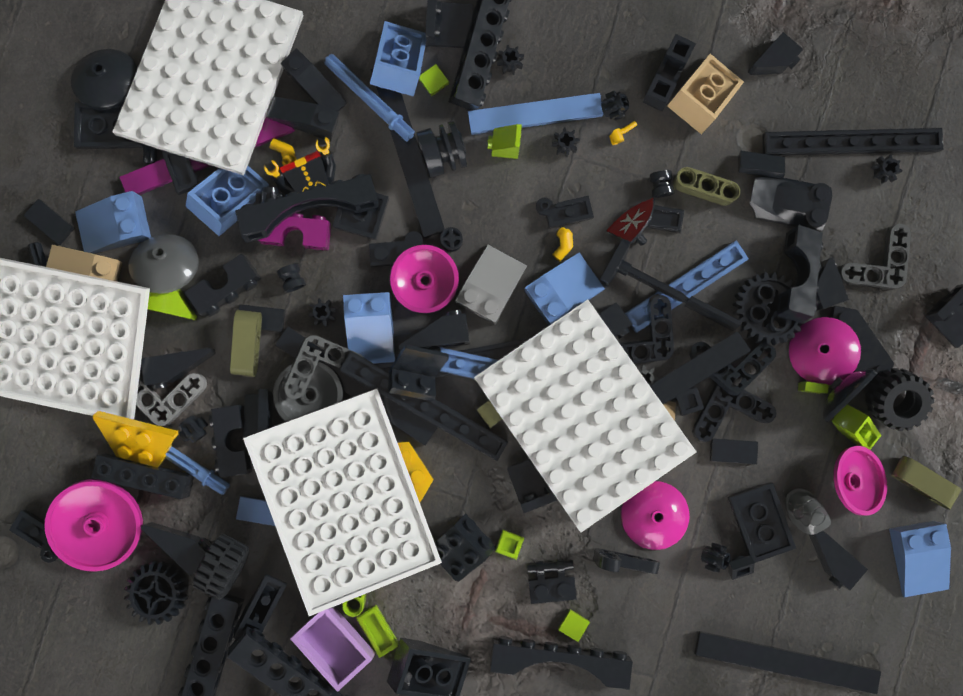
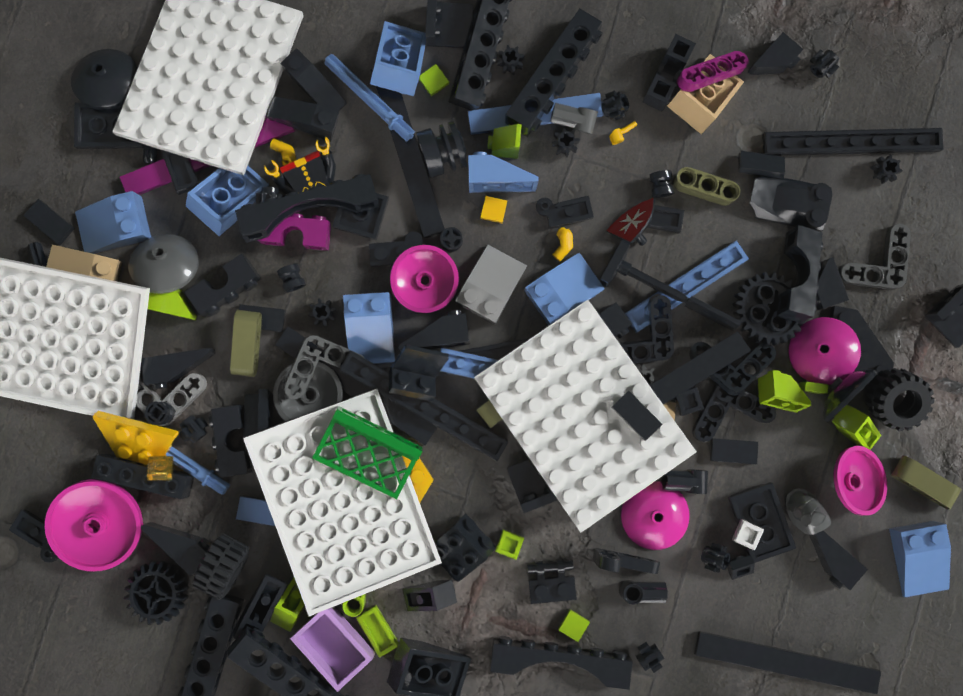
none -> black wheel [145,402,175,425]
none -> clear yellow plate [147,456,174,480]
none -> lime slope [270,577,305,632]
none -> green fence [312,406,422,499]
none -> black slope [402,580,457,611]
none -> medium blue slope [468,152,538,193]
none -> yellow tile [481,196,507,224]
none -> black brick [505,8,603,137]
none -> dark grey piece [550,103,598,134]
none -> black tile [611,391,663,441]
none -> black piece [619,580,668,605]
none -> black gear [636,642,665,673]
none -> black piece [661,469,708,494]
none -> magenta beam [677,51,749,92]
none -> white tile [732,519,764,551]
none -> lime slope [758,370,811,413]
none -> black gear [810,49,839,78]

